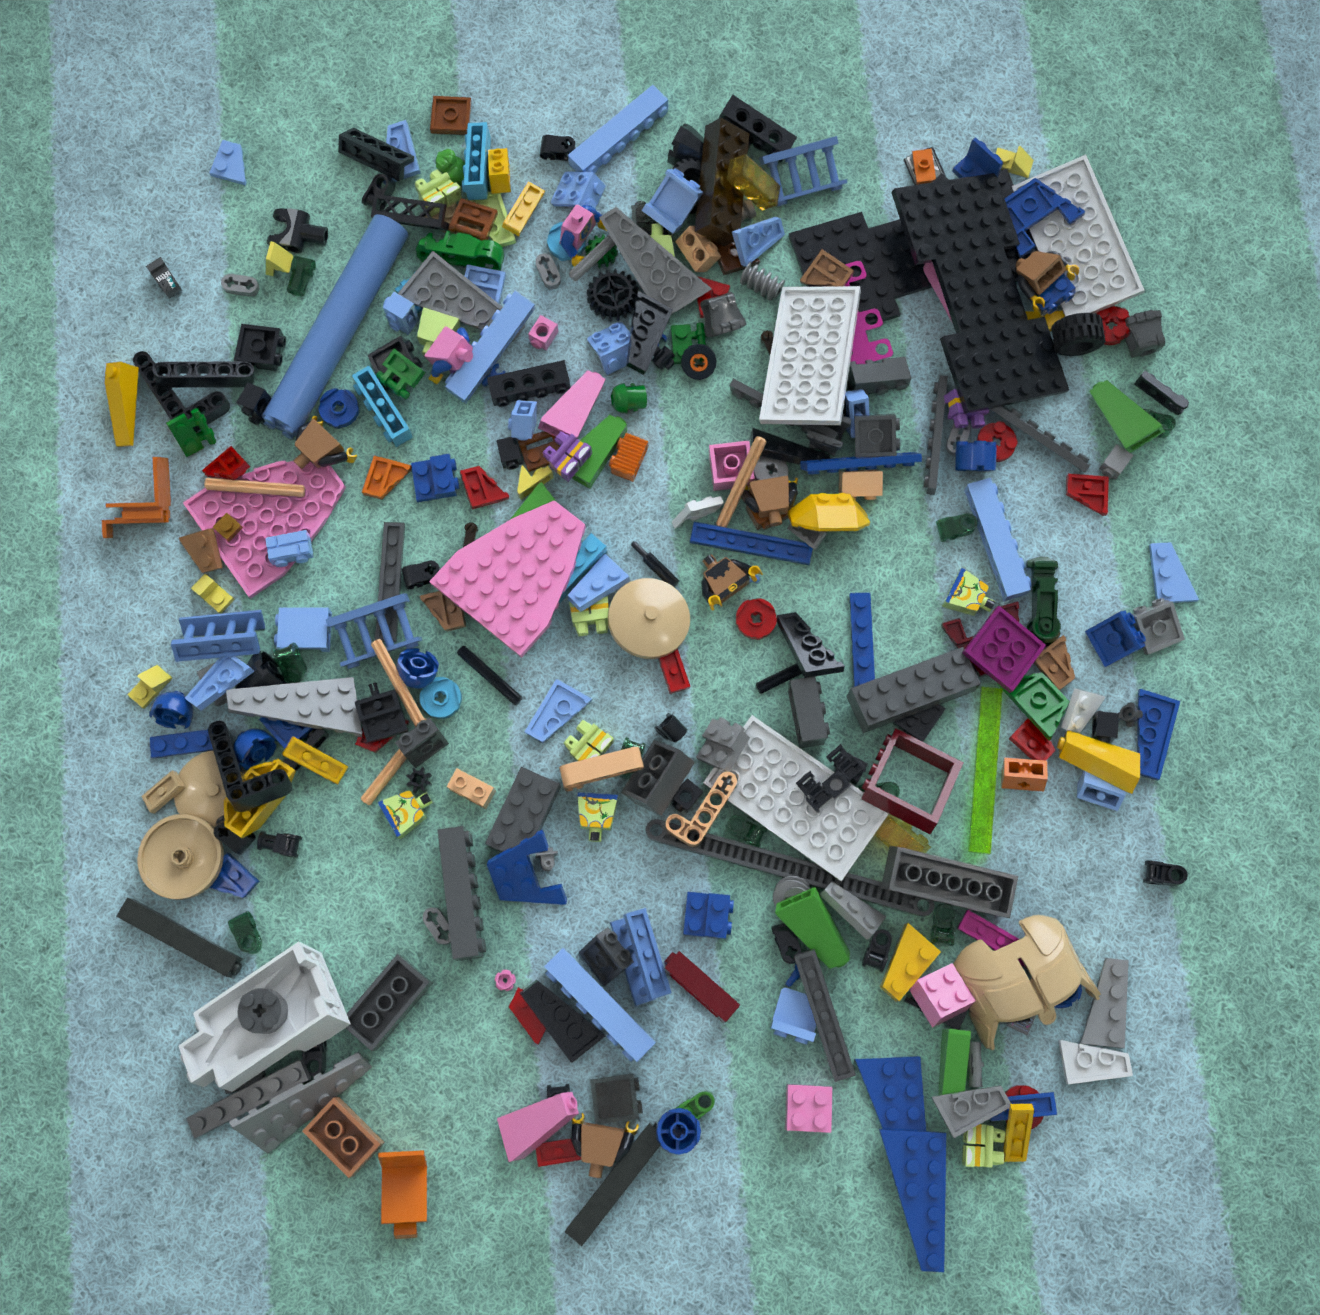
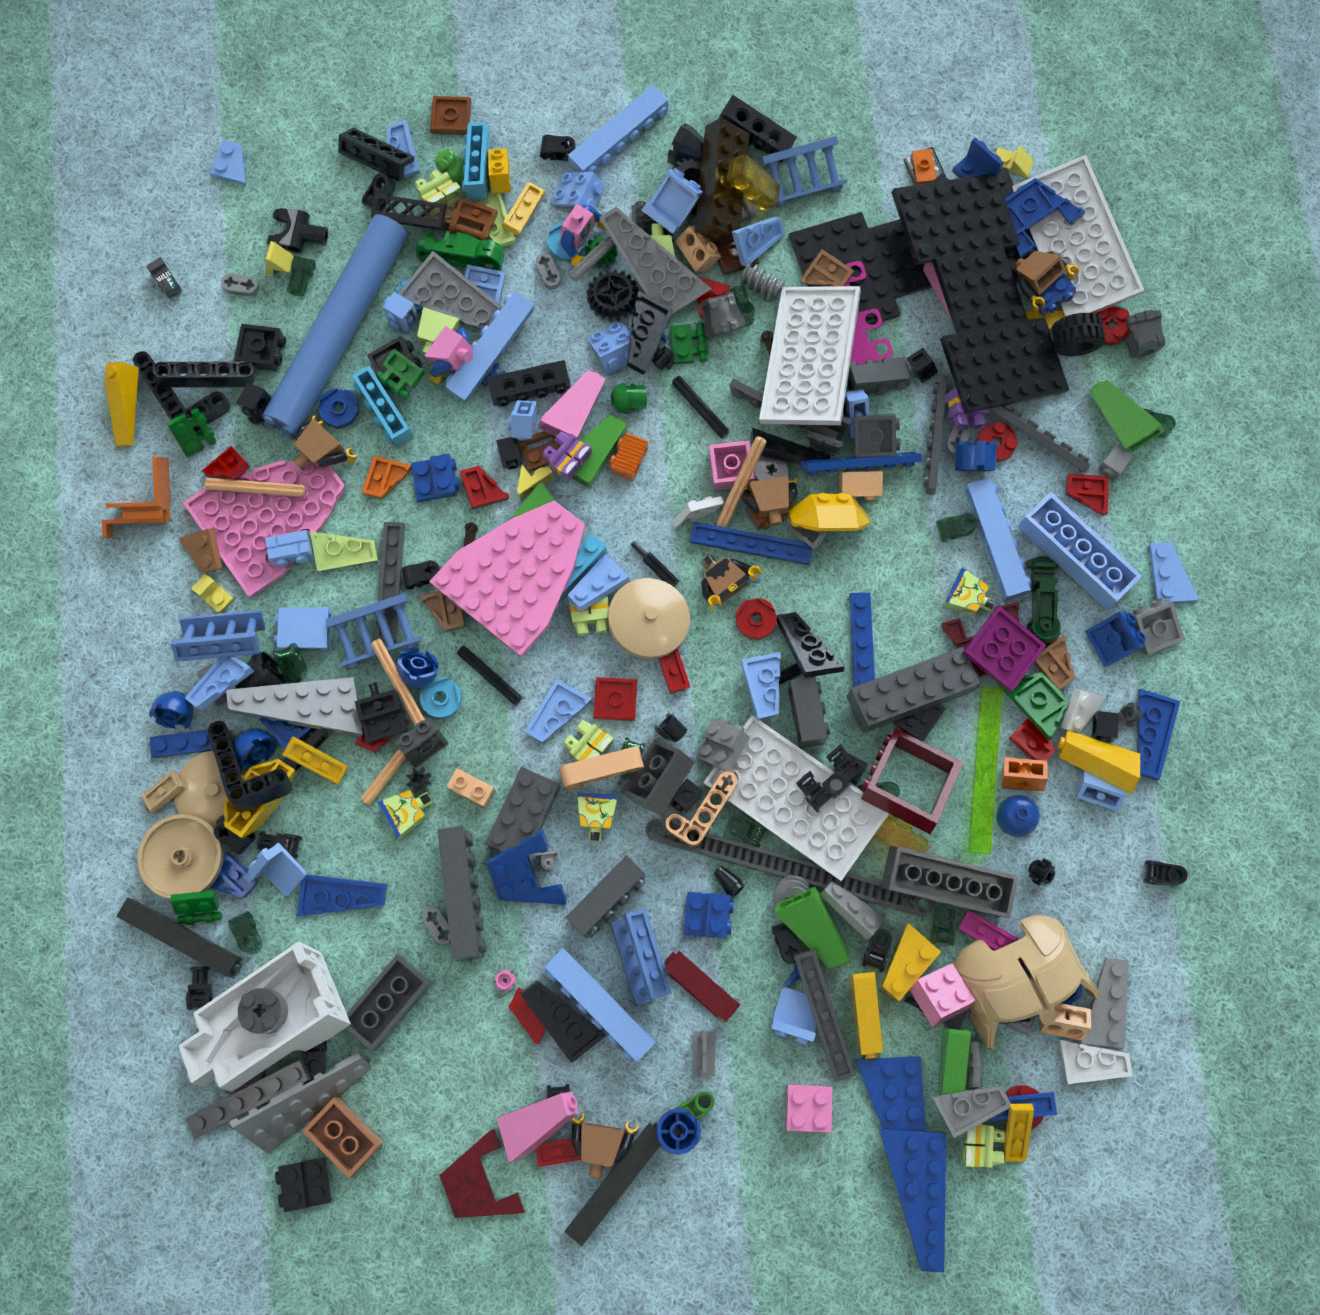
light yellow slope [127,665,172,709] -> none
pearl gold plate [213,513,243,542] -> none
orange piece [378,1150,427,1239] -> none
bright pink brick [528,315,559,351] -> none
dark grey plate [579,927,634,987] -> none
clear smoke plate [590,1073,643,1124] -> none
black bush [681,344,717,380] -> none
black hinge [1134,370,1189,415] -> none
none -> green plate [170,890,222,925]
none -> black connector [186,966,213,1010]
none -> light blue bracket [244,843,307,896]
none -> black plate [275,1157,331,1212]
none -> blue wing [297,874,388,917]
none -> yellowish green wing [310,531,379,571]
none -> dark red wing [439,1129,525,1218]
none -> dark grey brick [565,855,645,938]
none -> red plate [594,677,637,721]
none -> black axle [672,376,729,438]
none -> light grey hinge [693,1031,715,1076]
none -> black cone [713,866,745,897]
none -> clear green piece [728,284,755,327]
none -> light blue wing [740,652,781,721]
none -> yellow slope [848,972,883,1059]
none -> black brick [907,347,938,383]
none -> blue cylinder [996,795,1040,838]
none -> light blue brick [1017,493,1142,611]
none -> black gear [1028,858,1055,886]
none -> light nougat brick [1040,1003,1091,1041]

